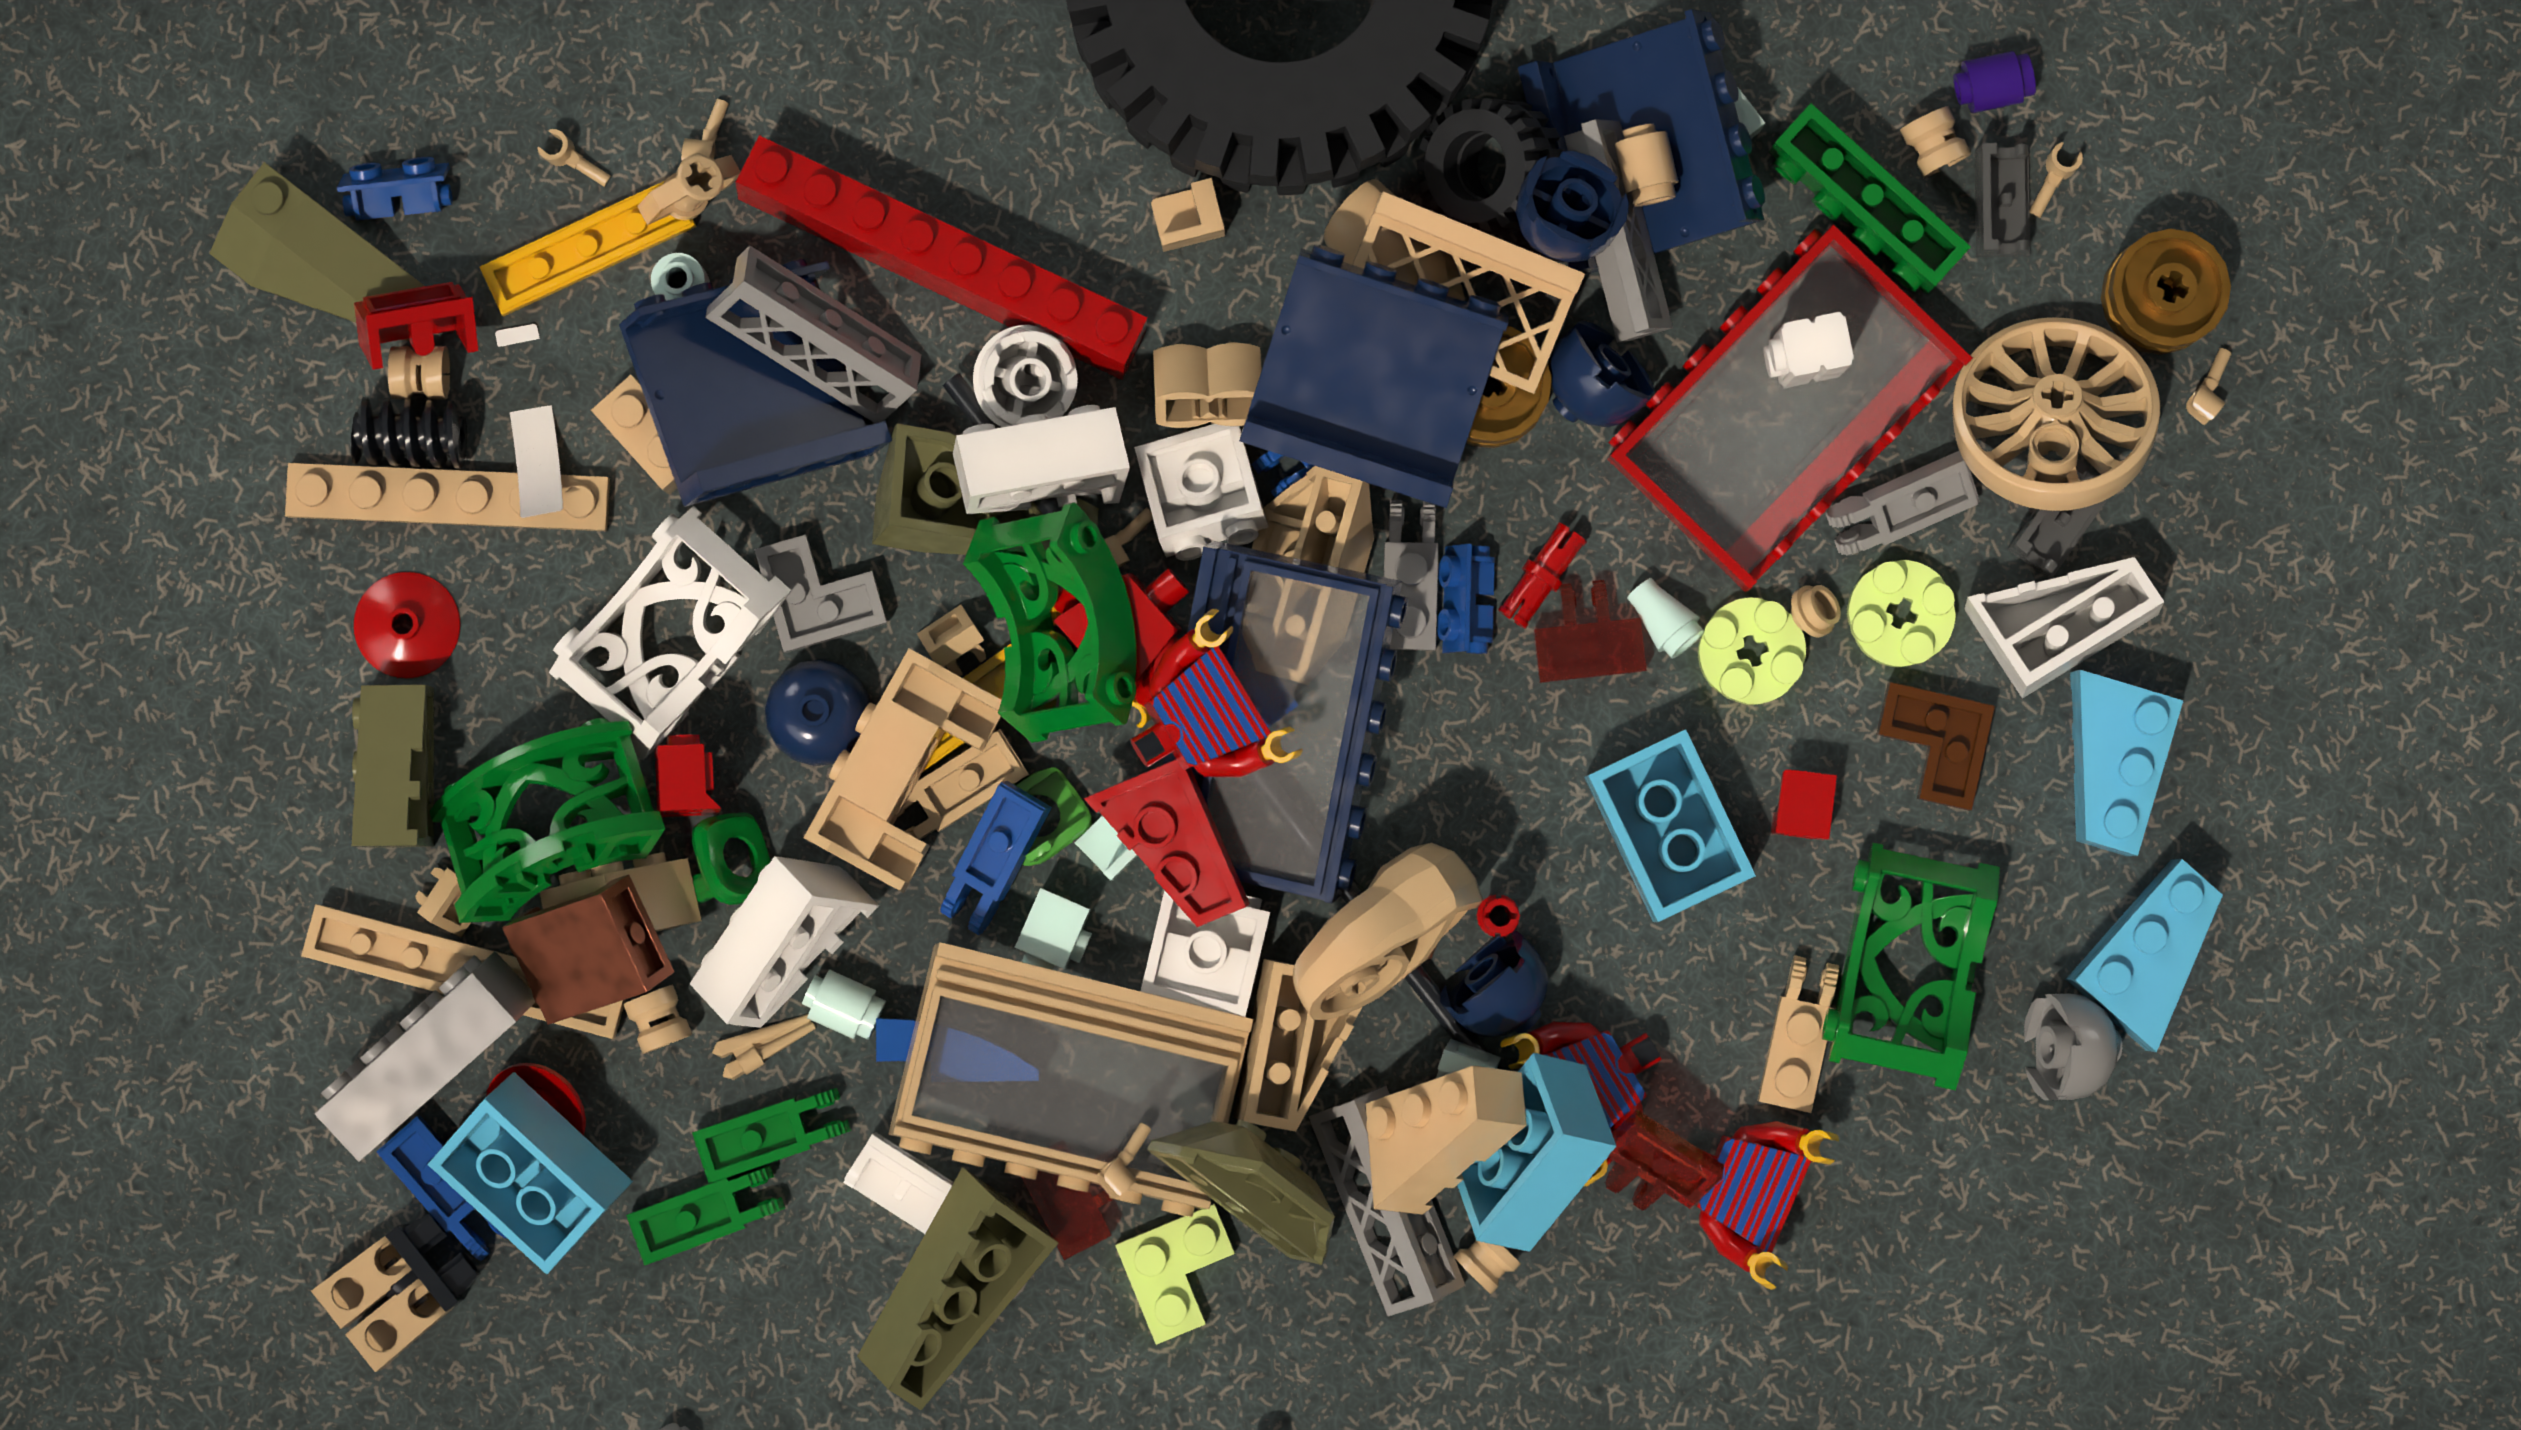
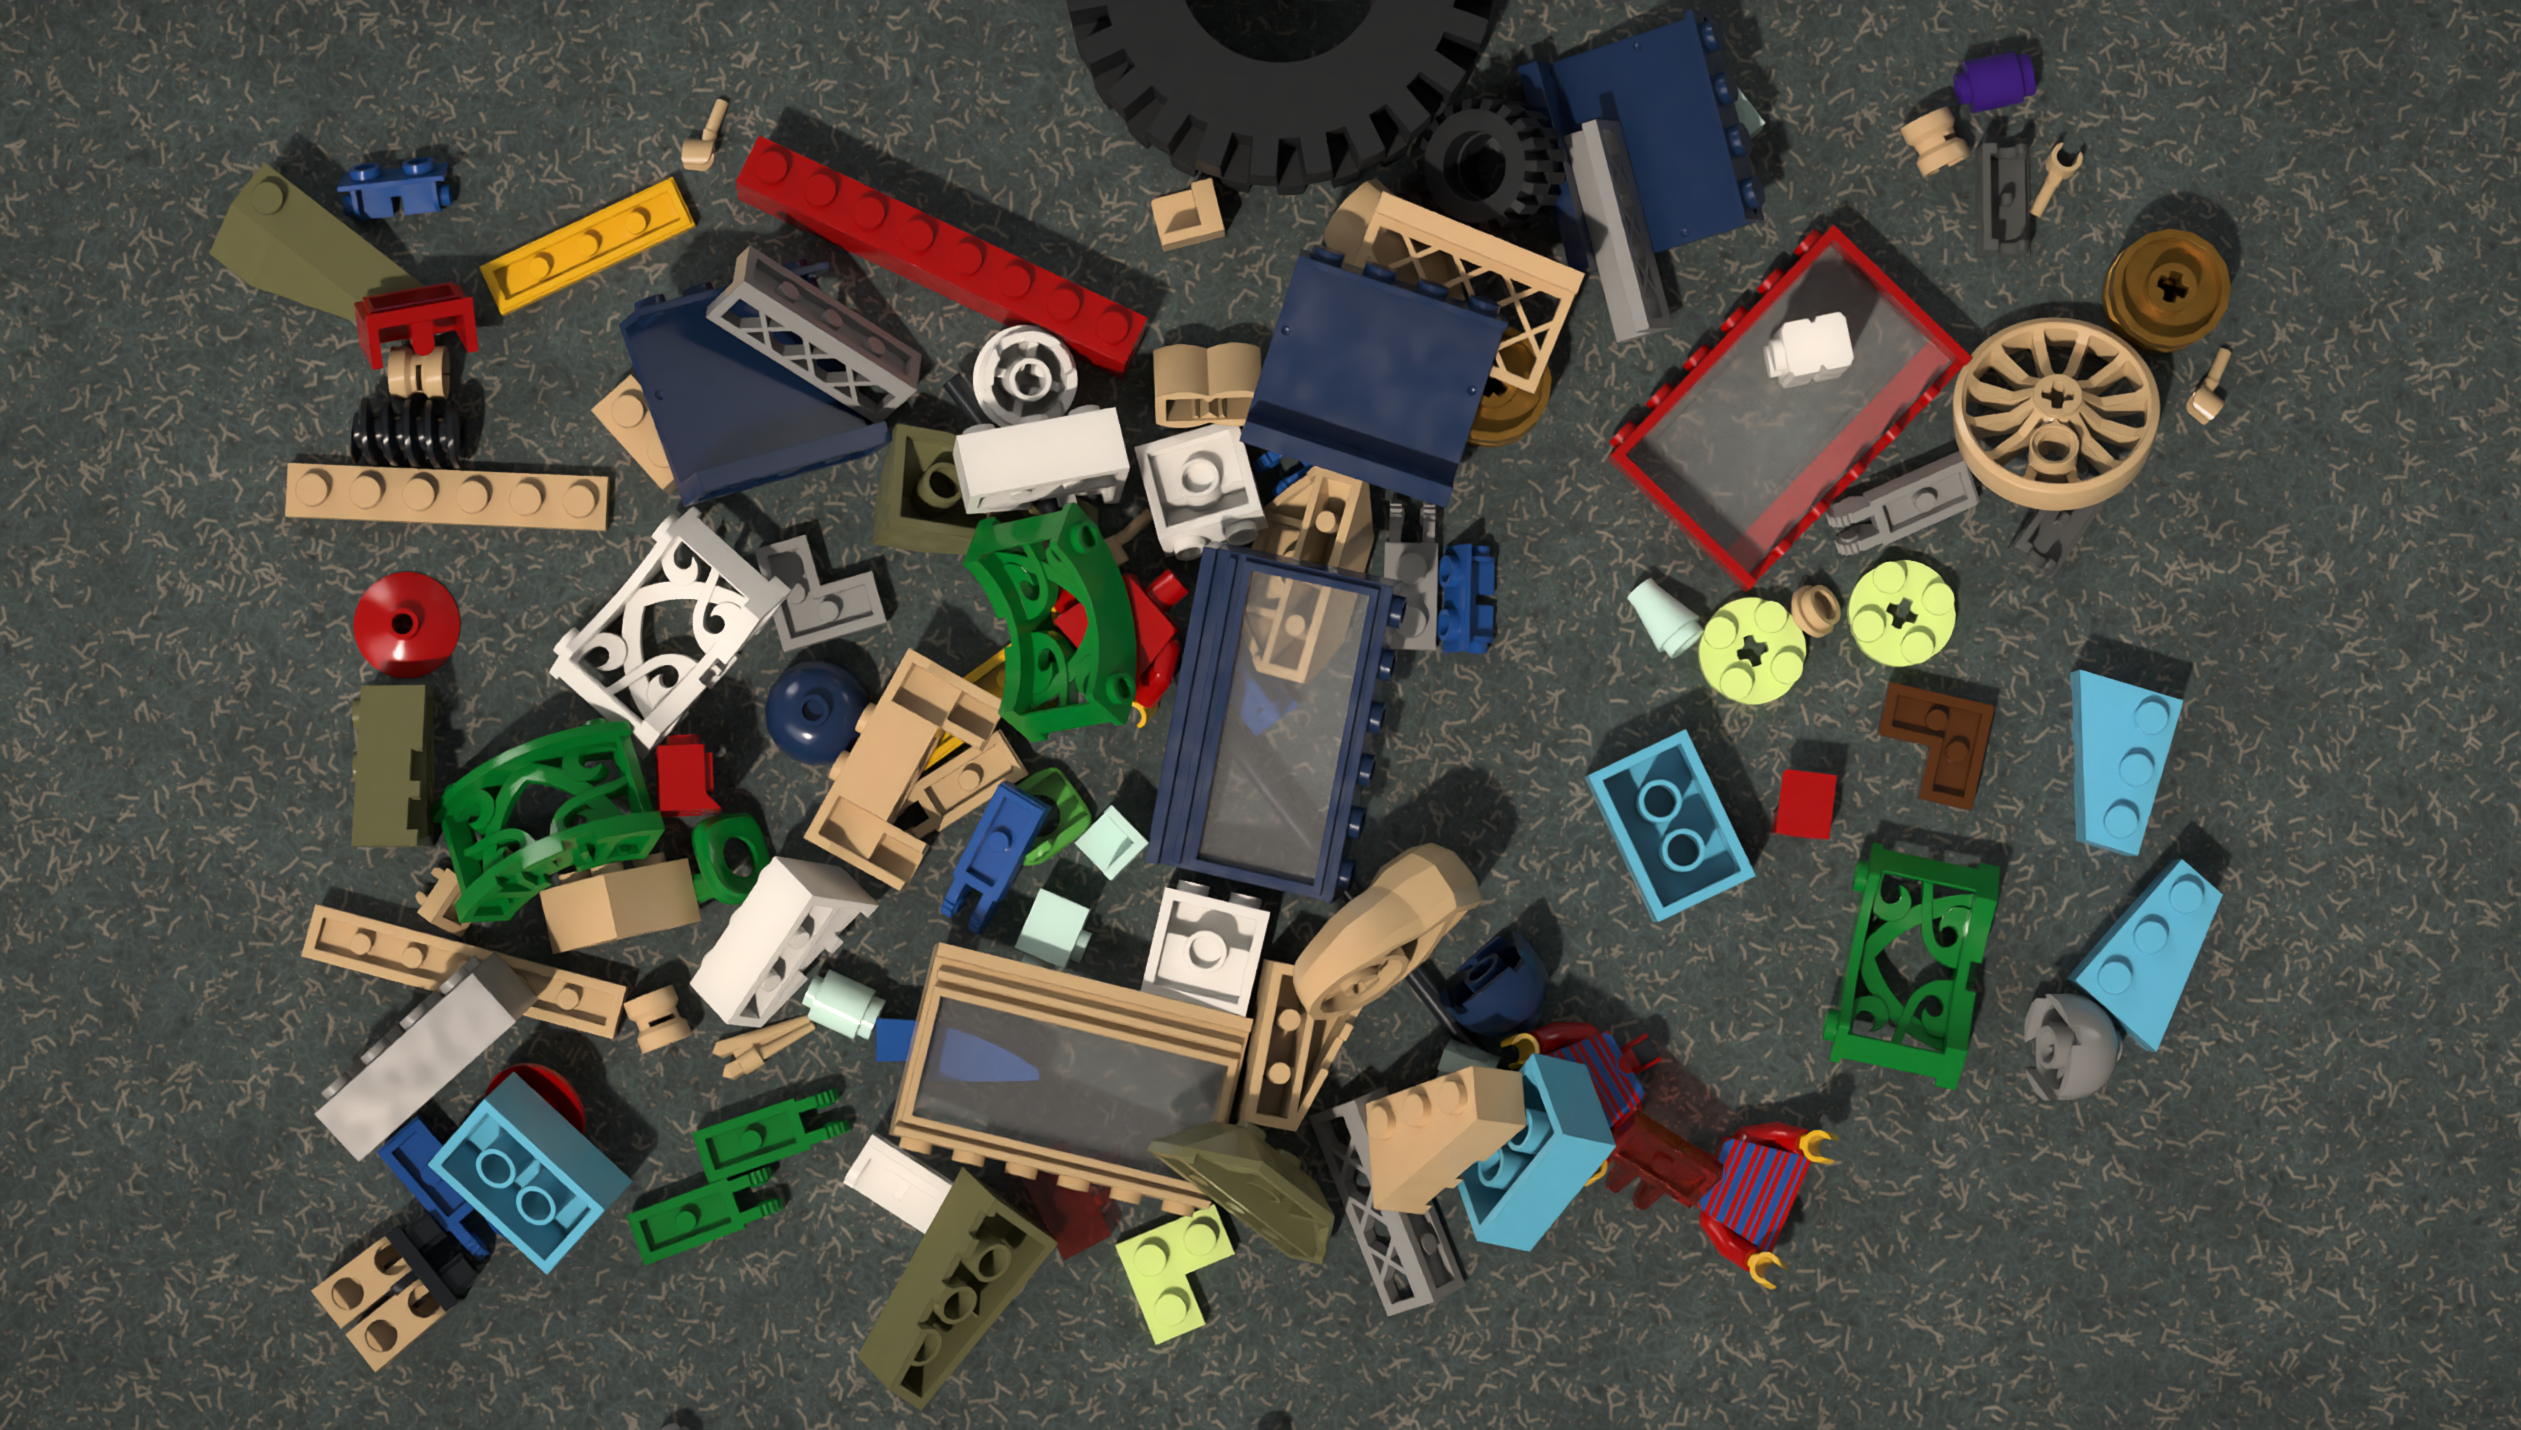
white sticker [495,324,563,518] -> none
copper panel [502,874,674,1025] -> none
tan hand [537,129,612,187] -> none
tan piece [637,154,741,225] -> none
light aqua brick [651,253,710,301] -> none
tan tile [917,604,986,677] -> none
red wing [1084,759,1250,927] -> none
tan hand [1097,1123,1151,1198] -> none
torso [1130,609,1303,778] -> none
tan wheel [1453,1240,1521,1294] -> none
red pin [1476,895,1520,937] -> none
red pin [1497,522,1587,629] -> none
dark blue cylinder [1516,151,1629,263] -> none
clear red hinge [1533,580,1647,683] -> none
dark blue cylinder [1548,320,1654,428] -> none
tan brick [1615,124,1679,207] -> none
tan hinge [1757,955,1839,1113] -> none
green brick [1768,103,1971,295] -> none
white wedge [1965,557,2164,699] -> none

